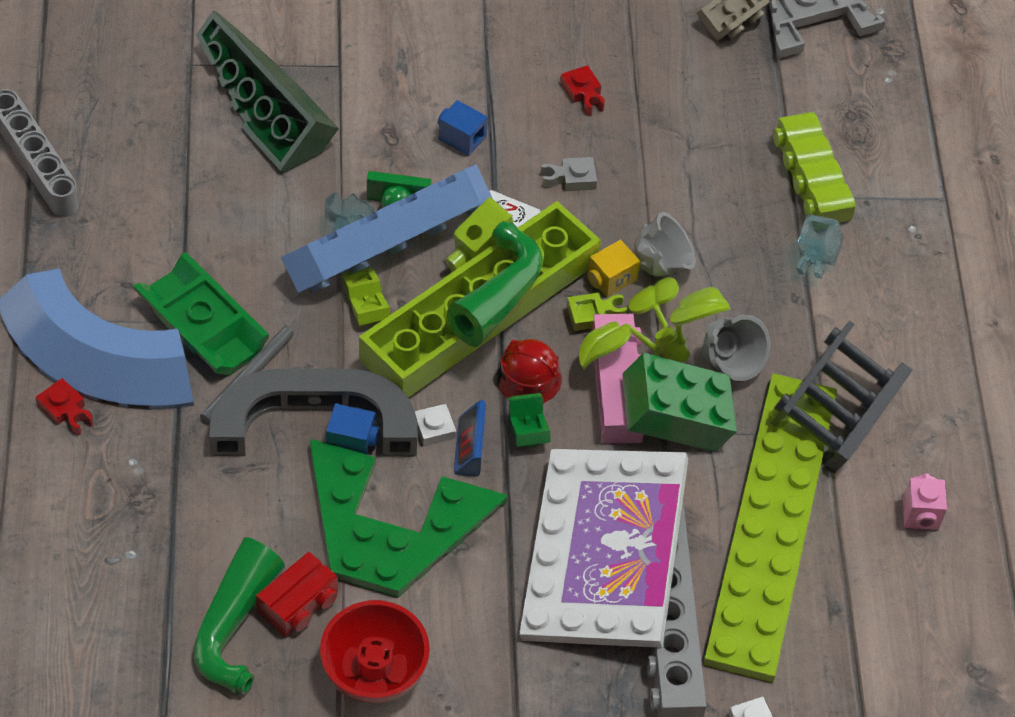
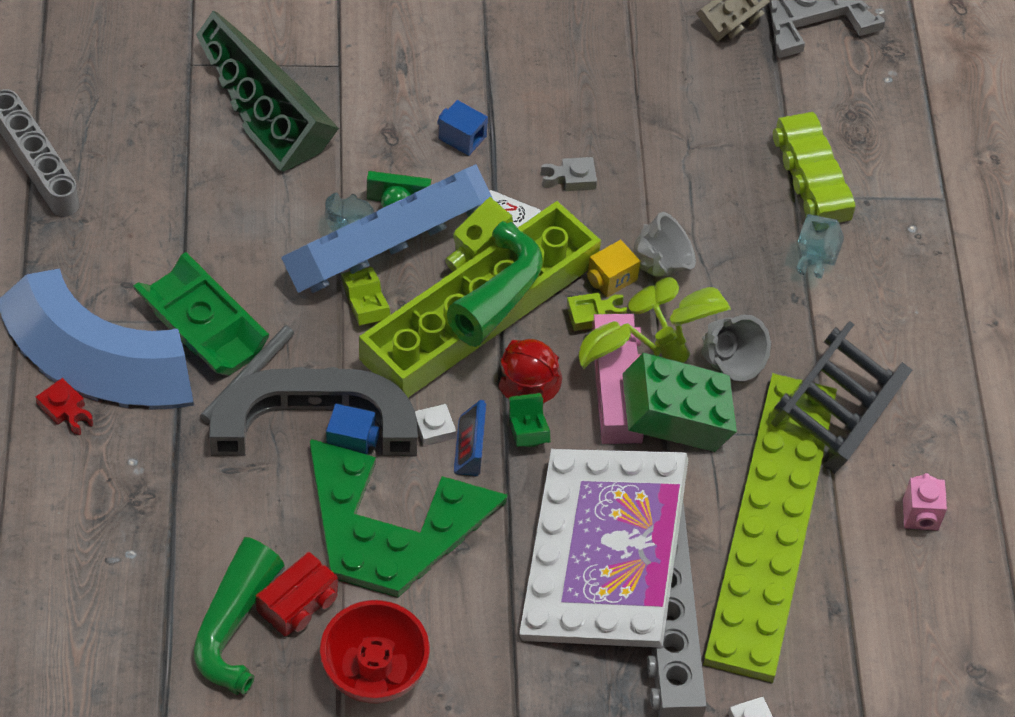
red plate [560,65,605,116] -> none

